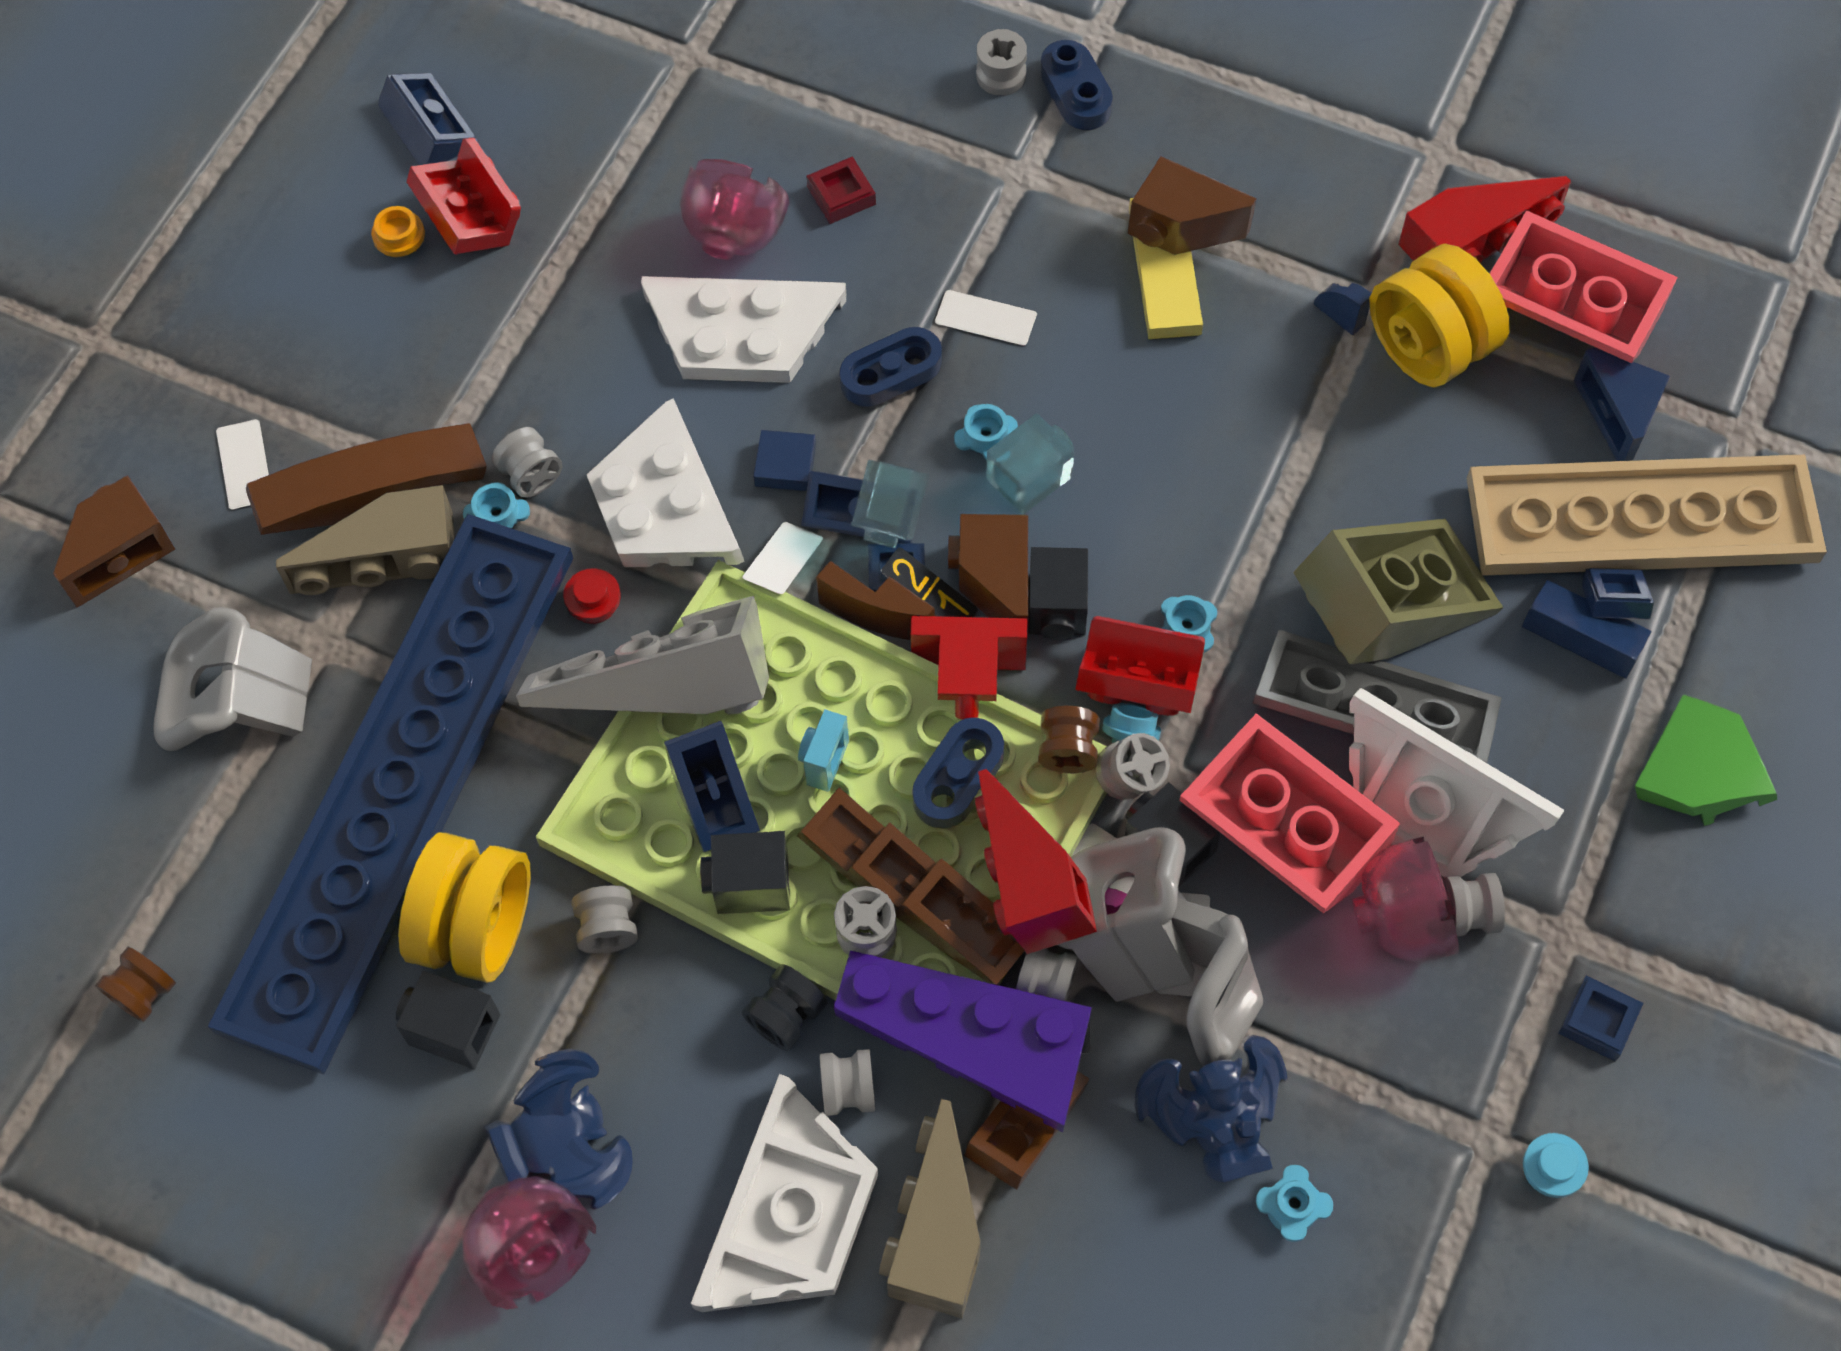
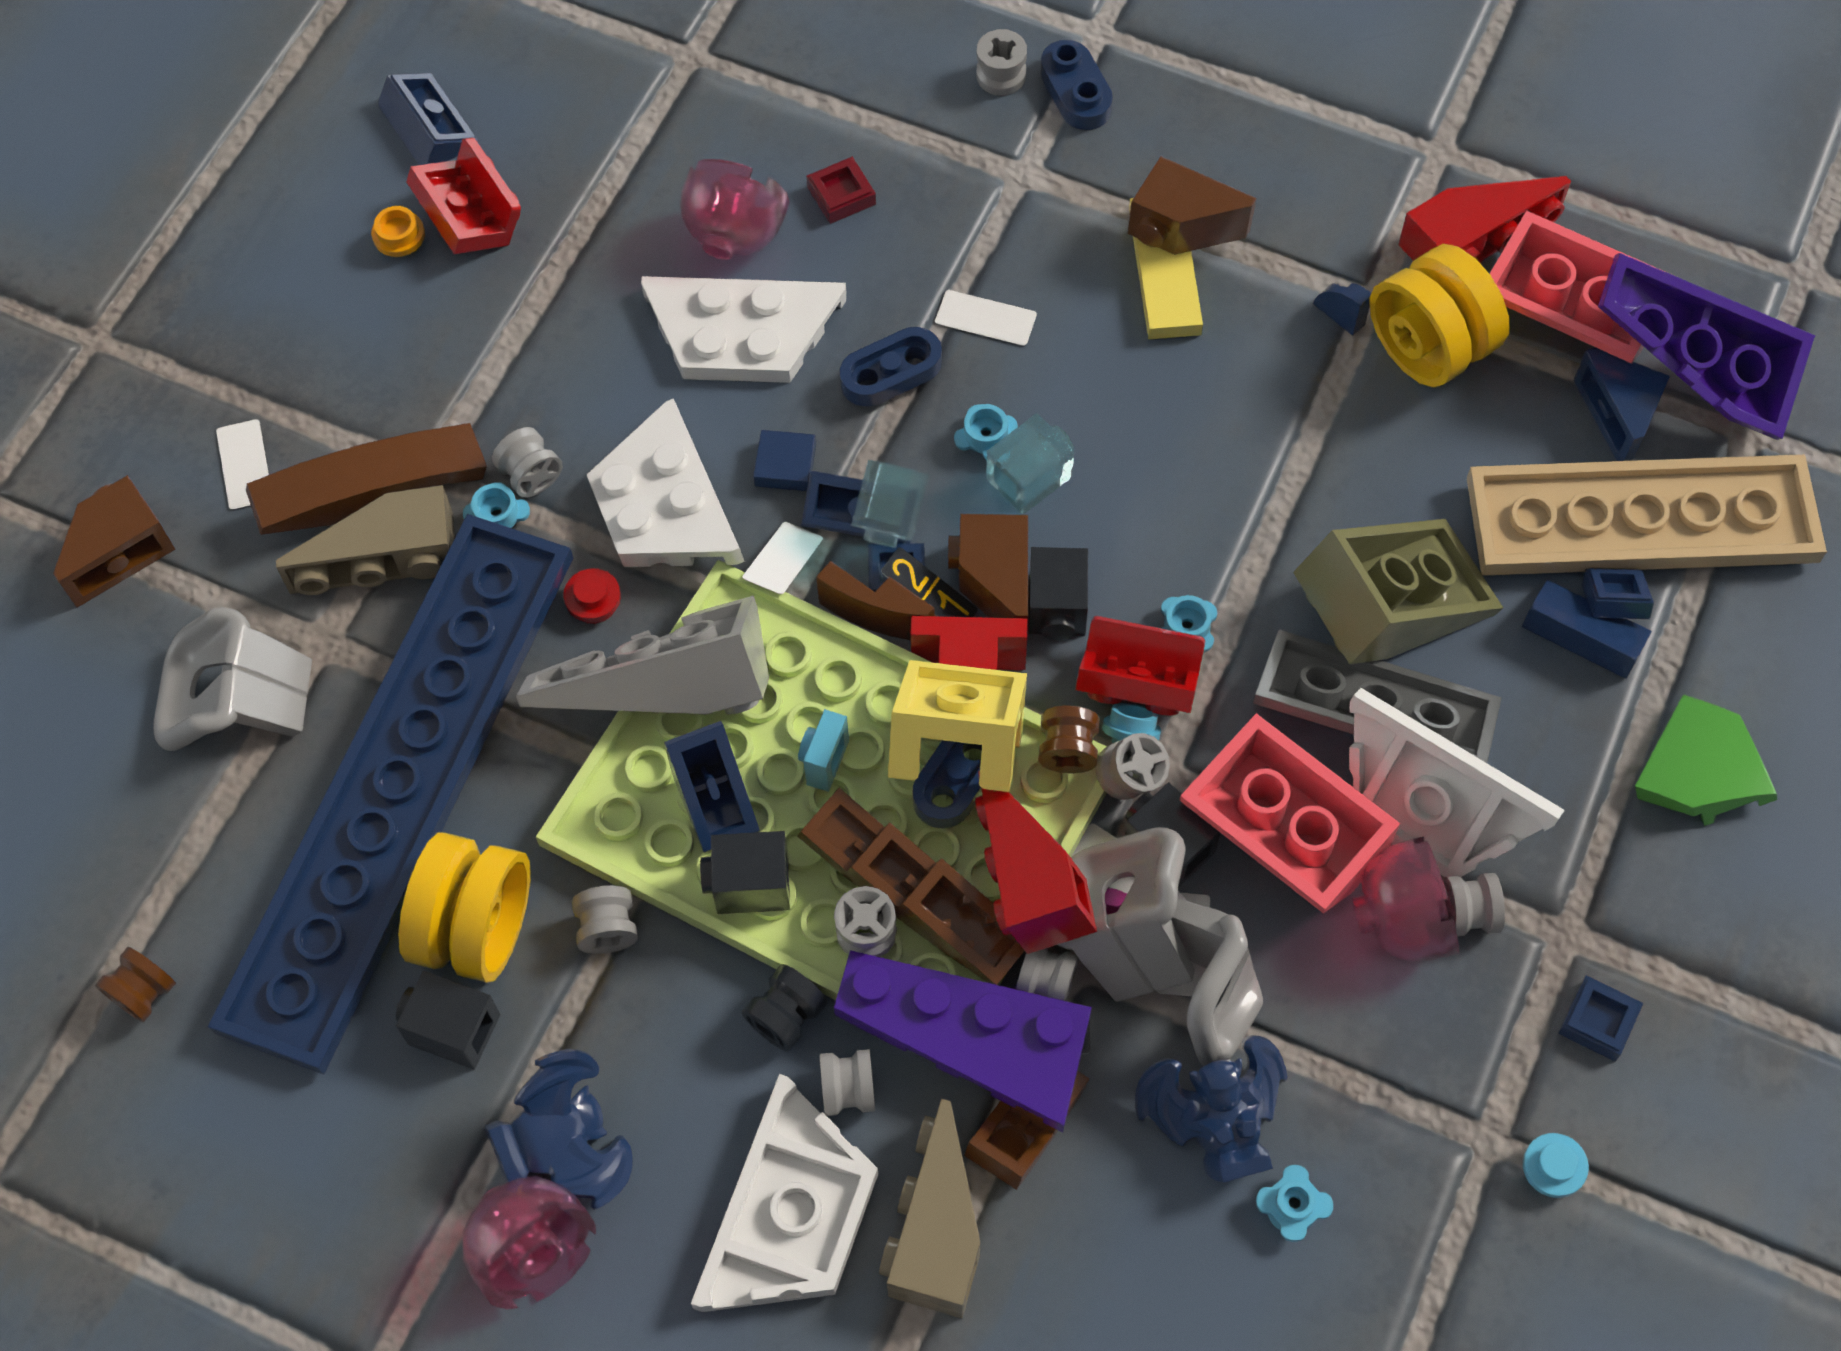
none -> light yellow panel [888,660,1027,792]
none -> dark purple wedge [1598,253,1815,440]

